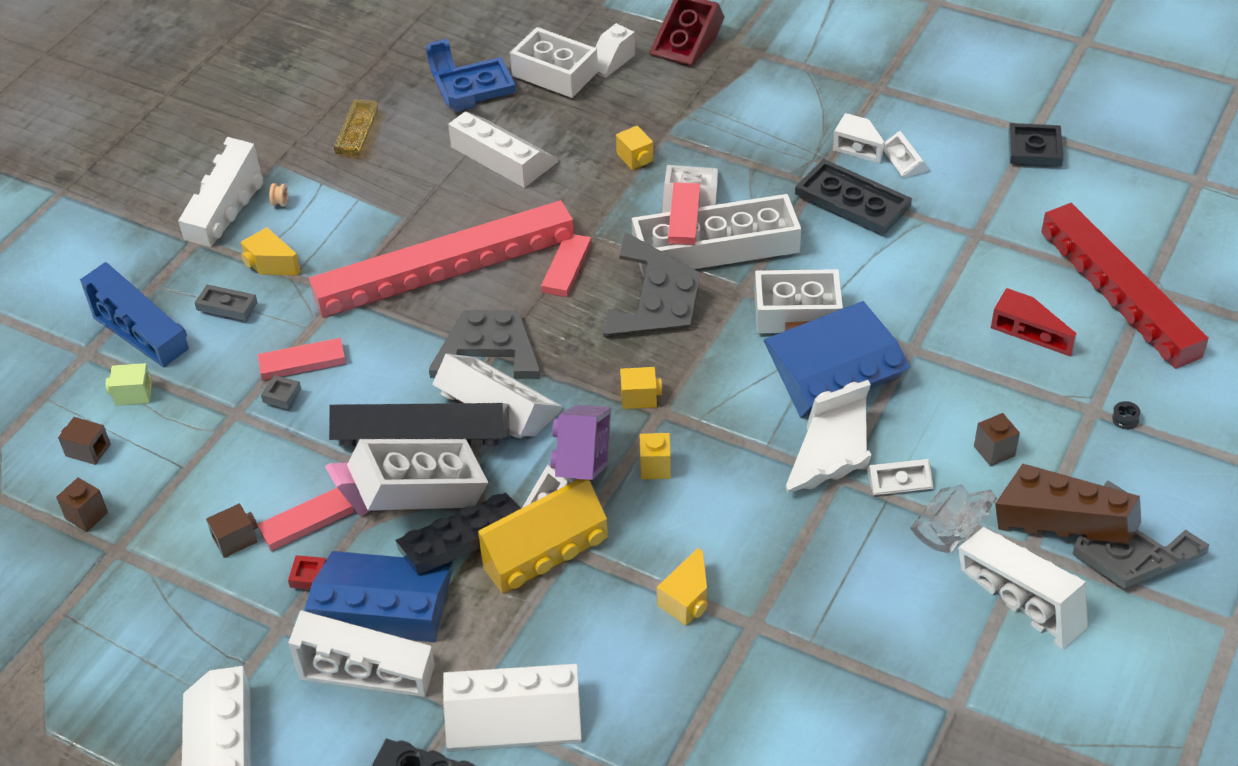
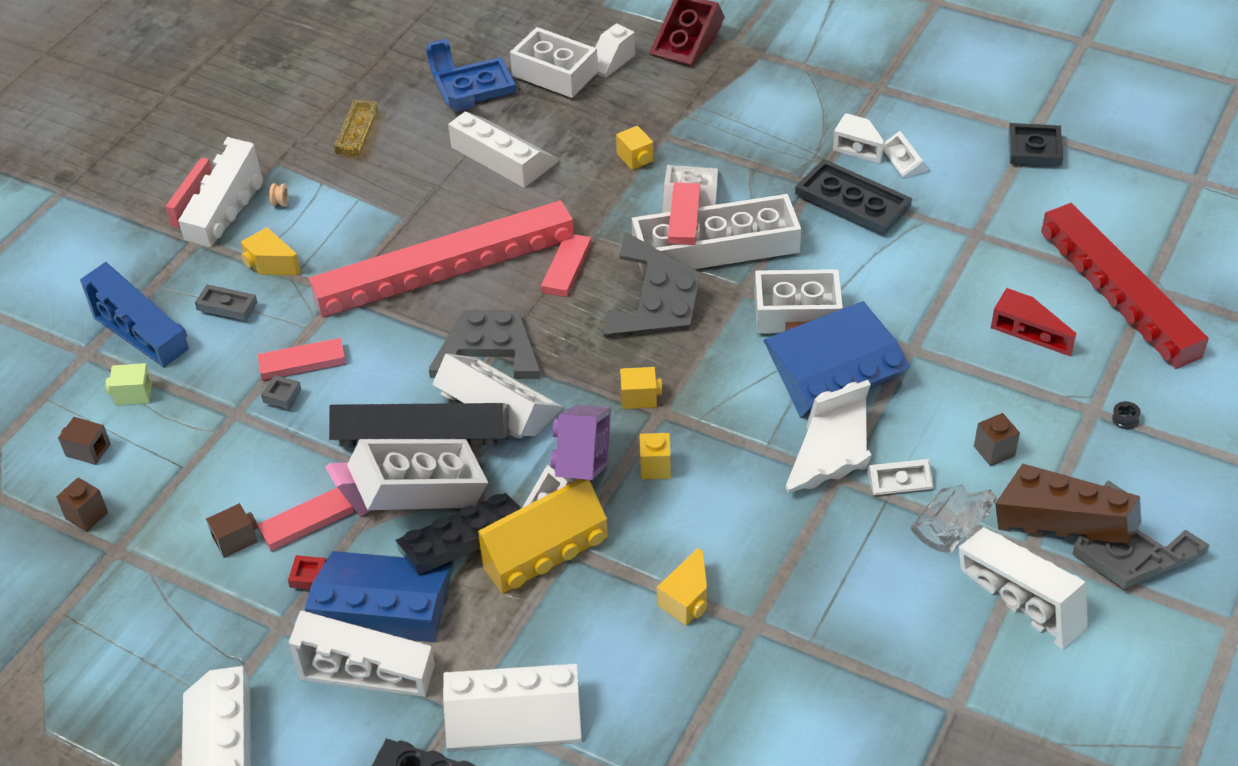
none -> coral tile [166,158,212,228]

